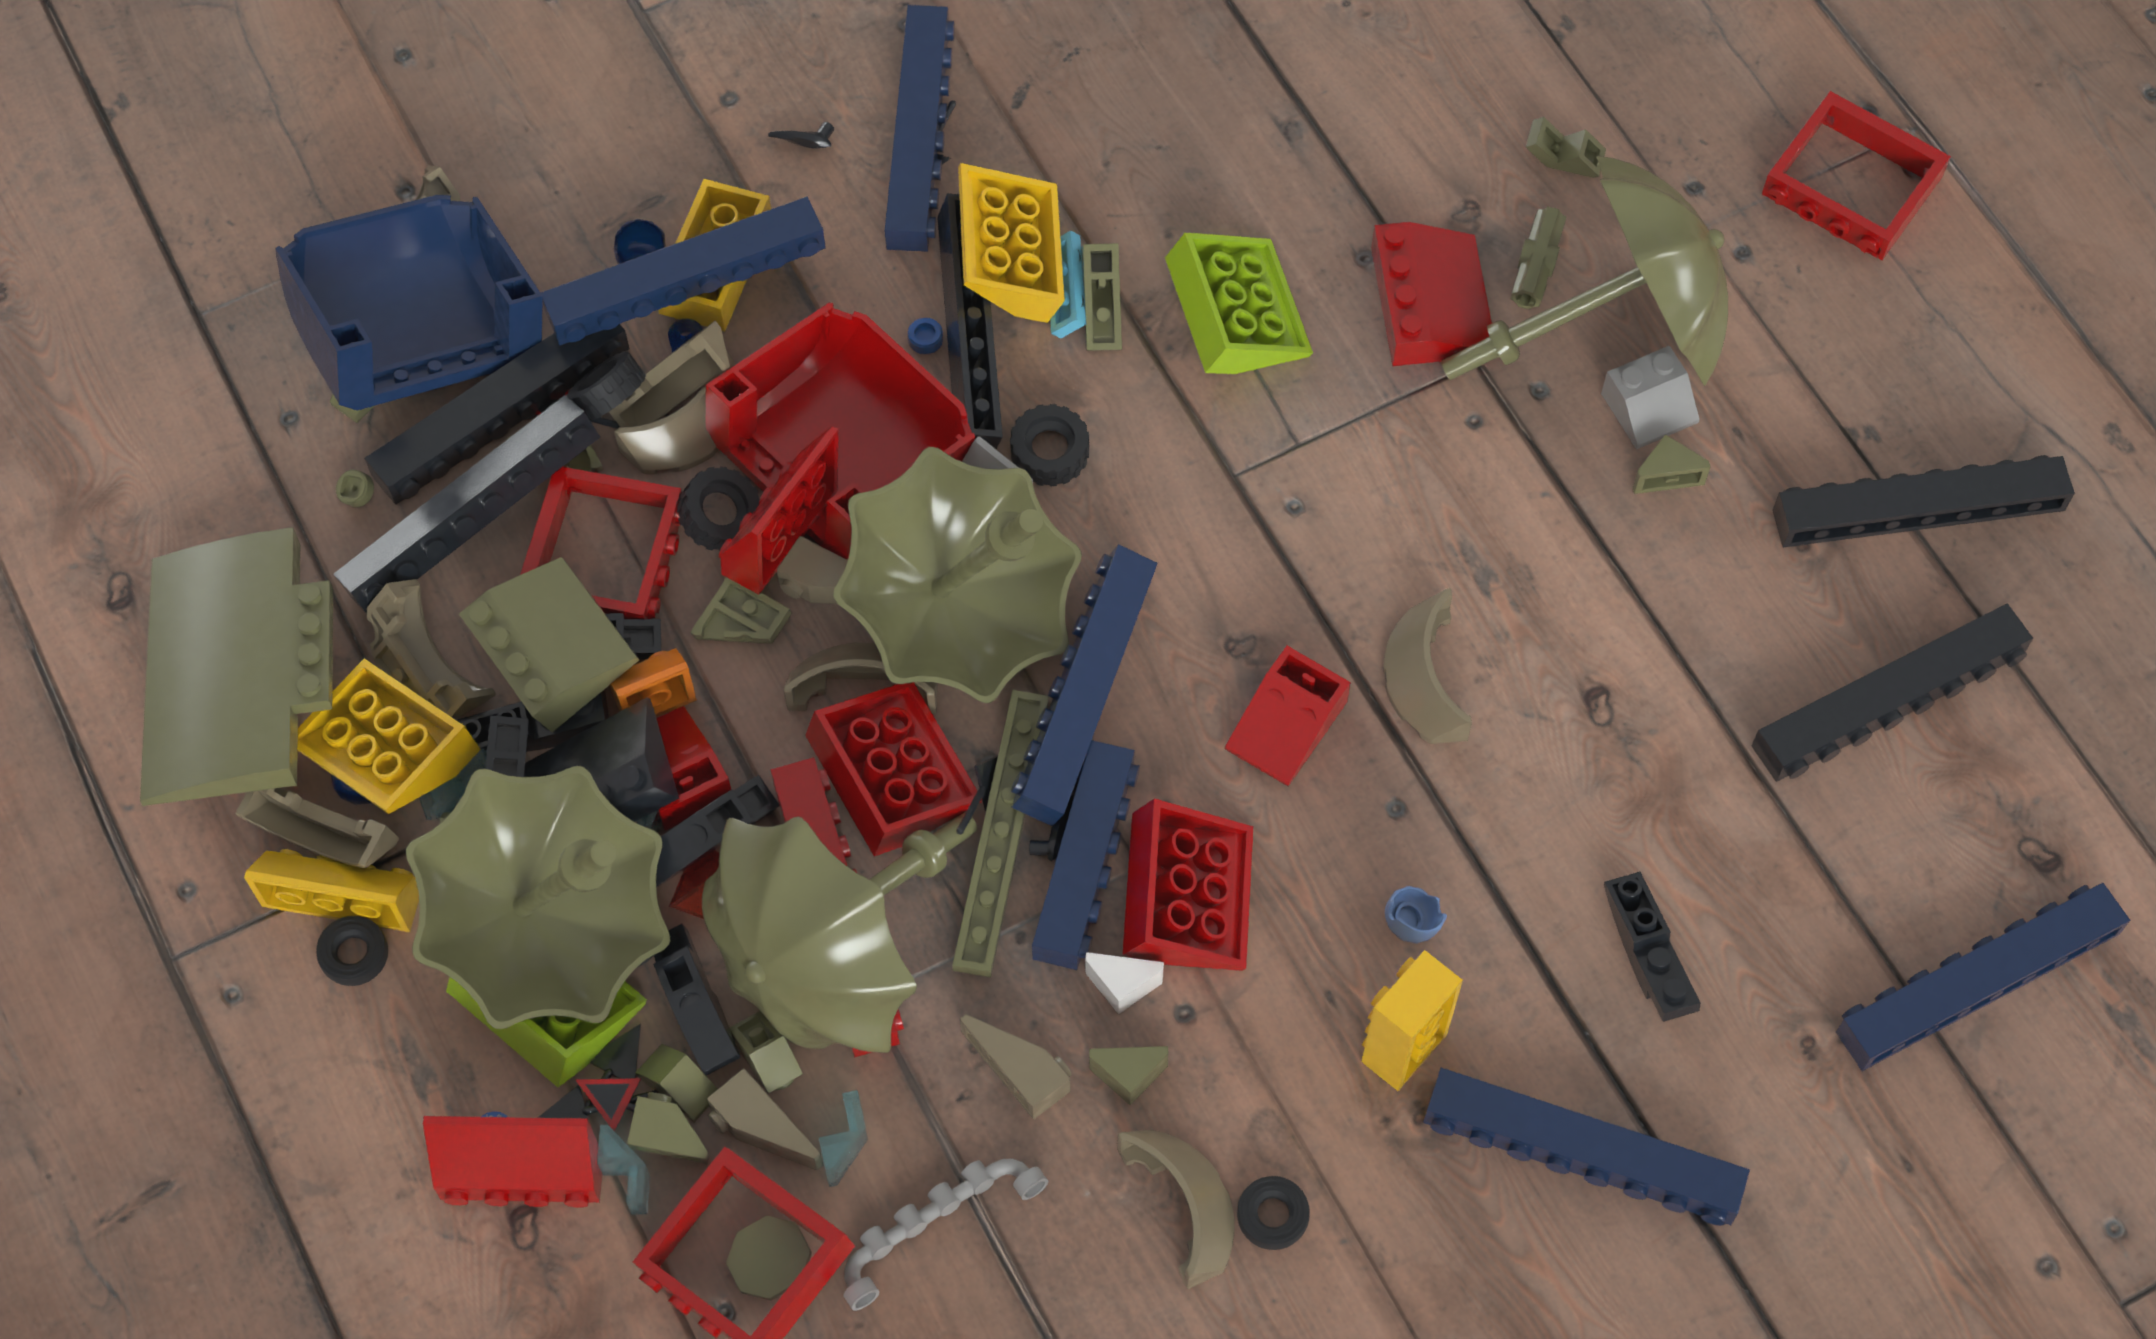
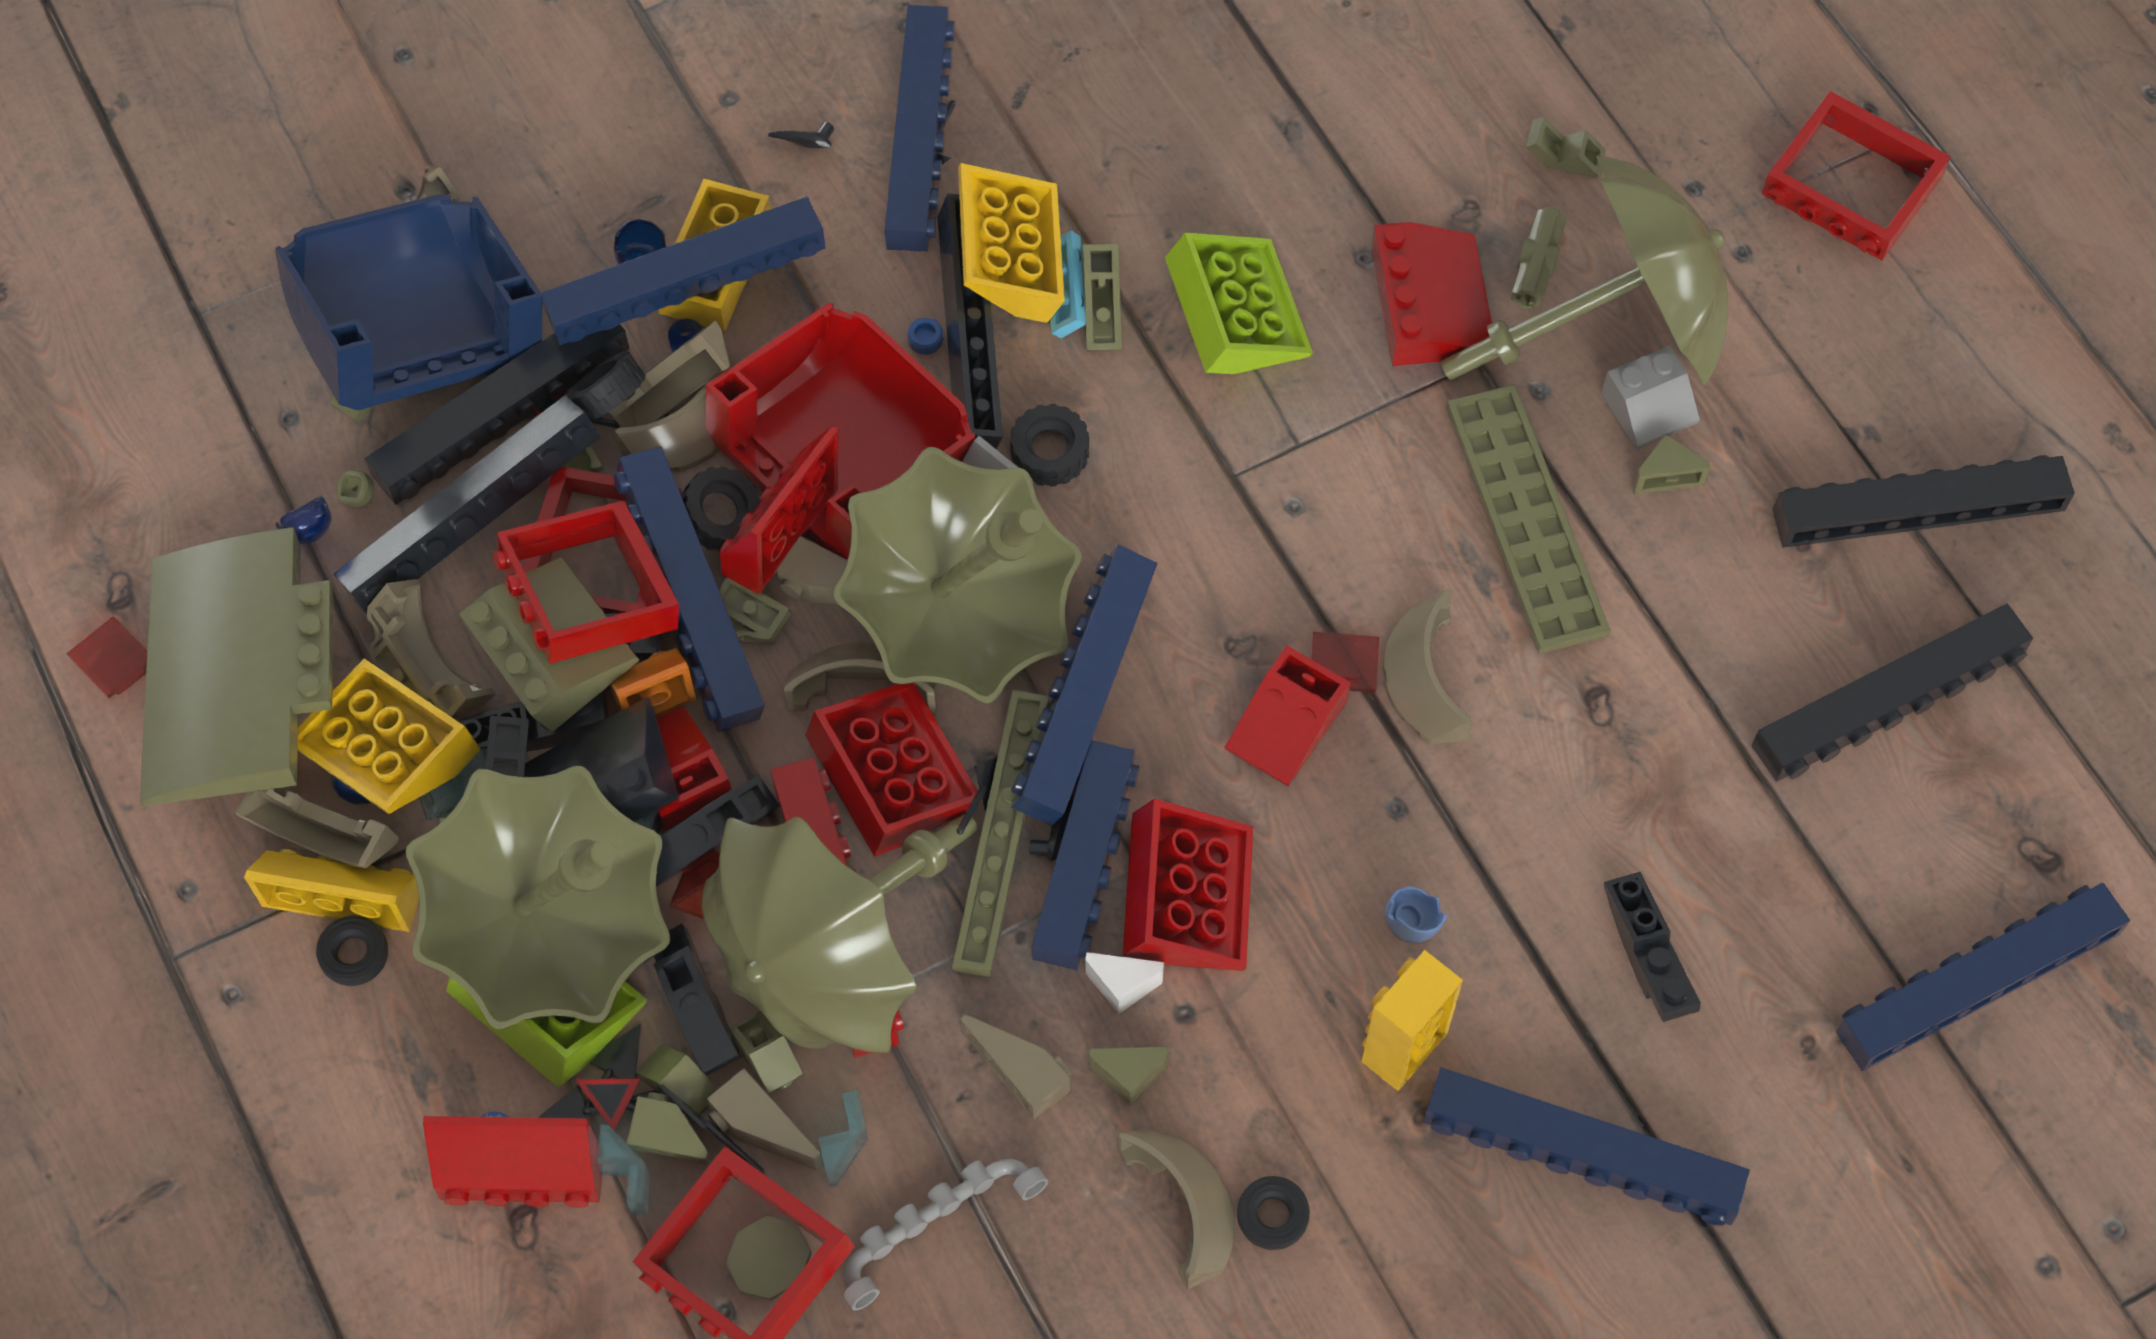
none -> clear red piece [66,616,147,698]
none -> clear blue hair [275,495,332,544]
none -> red window [492,500,679,664]
none -> dark blue brick [613,446,765,732]
none -> black piece [660,1084,764,1174]
none -> clear red piece [1311,631,1379,693]
none -> olive plate [1446,385,1610,654]

